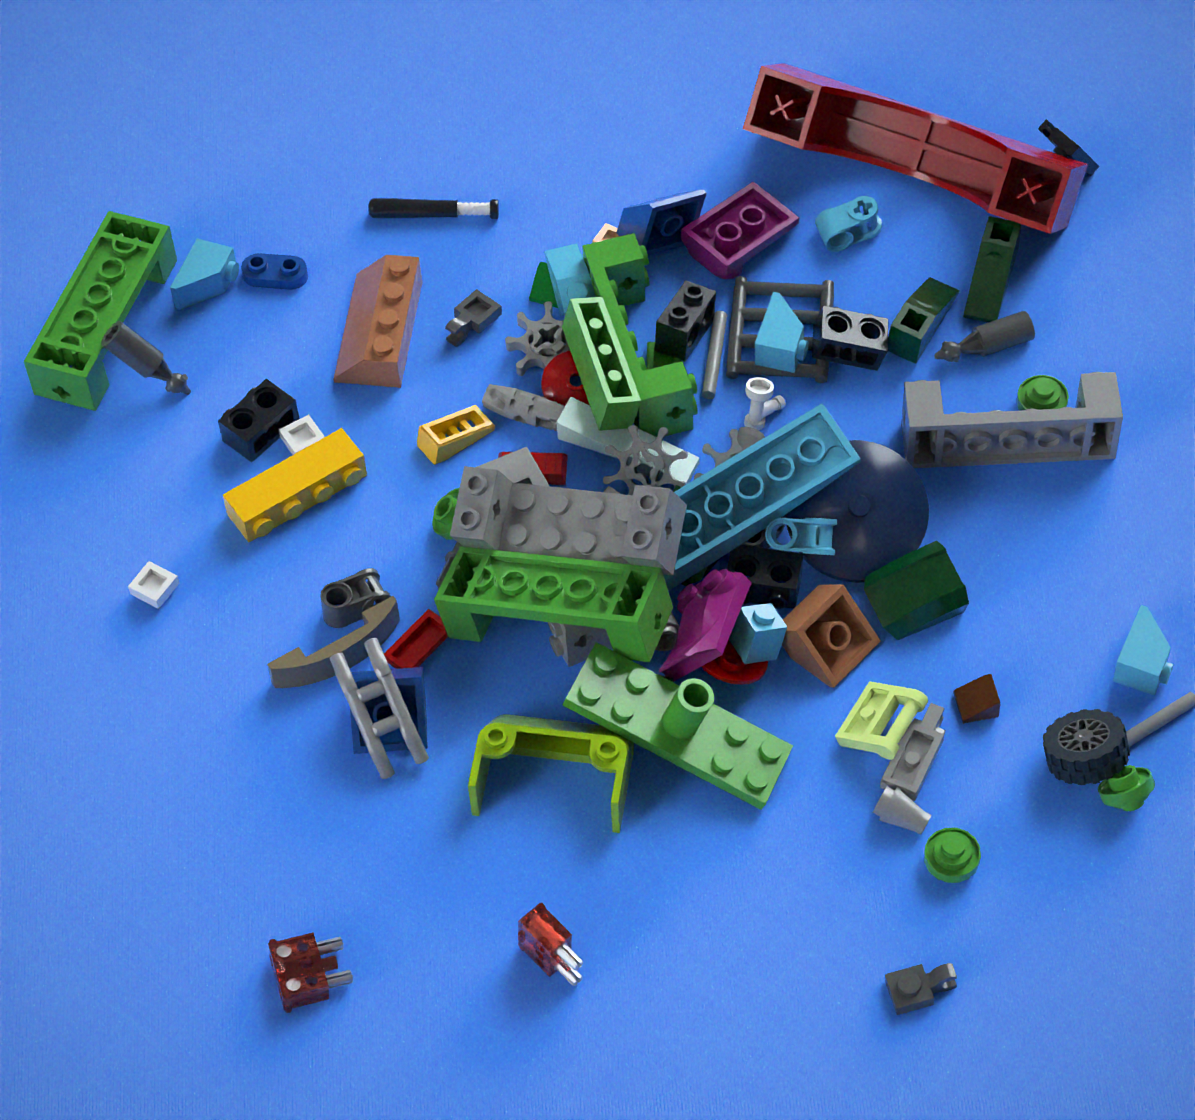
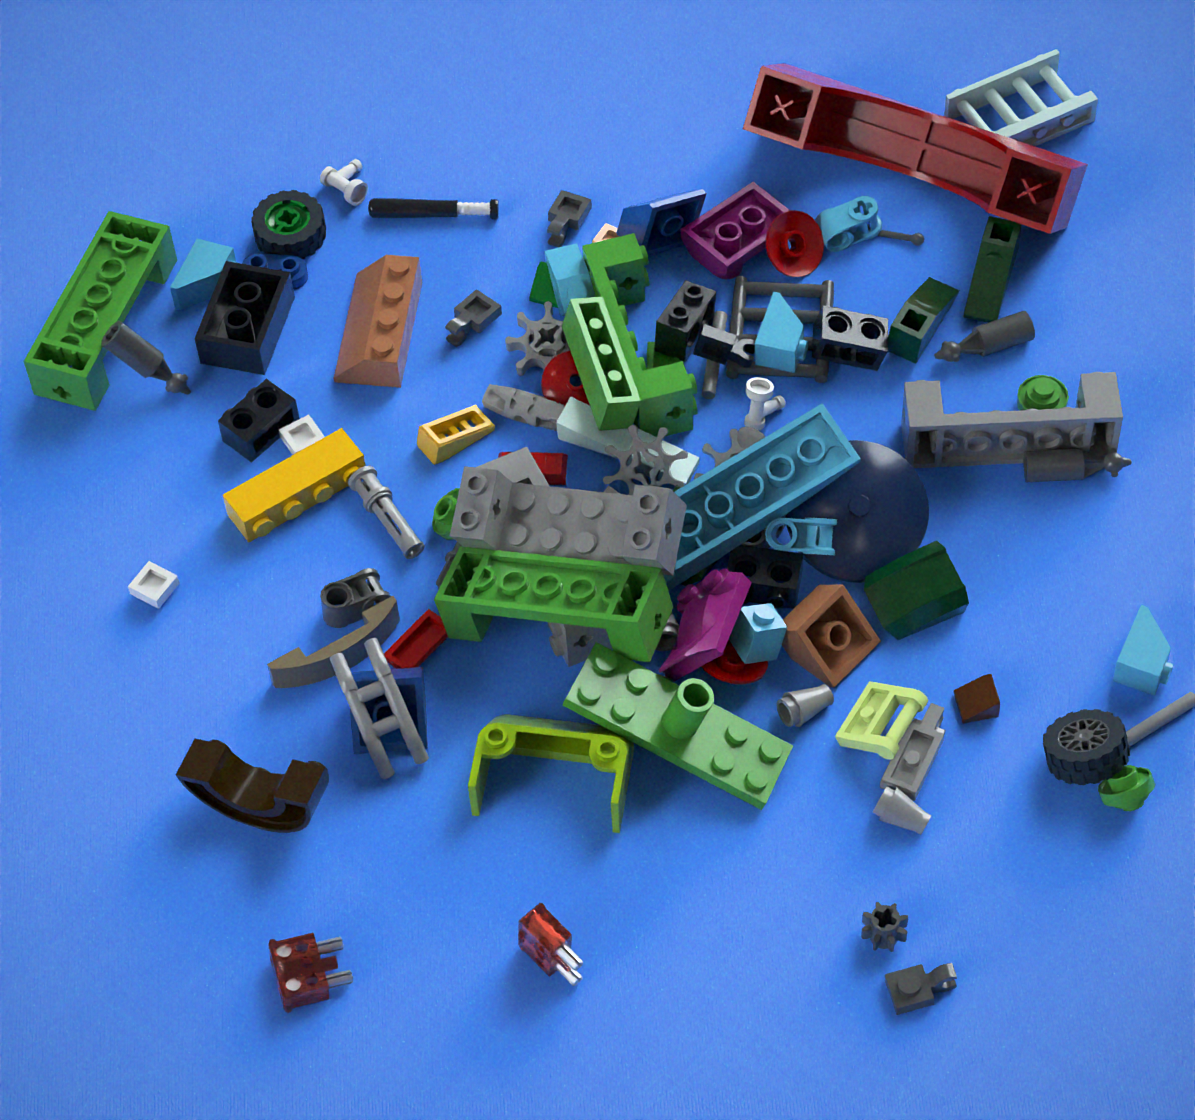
bright green plate [924,828,981,883] -> none
black plate [1038,119,1100,176] -> none
none -> dark brown brick [176,738,329,833]
none -> black brick [194,261,295,375]
none -> black wheel [251,190,326,259]
none -> white piece [320,159,368,206]
none -> light grey pin [348,466,425,559]
none -> dark grey plate [547,190,592,248]
none -> black plate [693,324,755,368]
none -> red dish [766,210,824,277]
none -> light grey cone [776,684,834,727]
none -> dark grey gear [861,902,908,952]
none -> dark grey hinge [867,224,924,246]
none -> light aqua fence [944,49,1098,146]
none -> dark grey wheel [1023,448,1132,483]

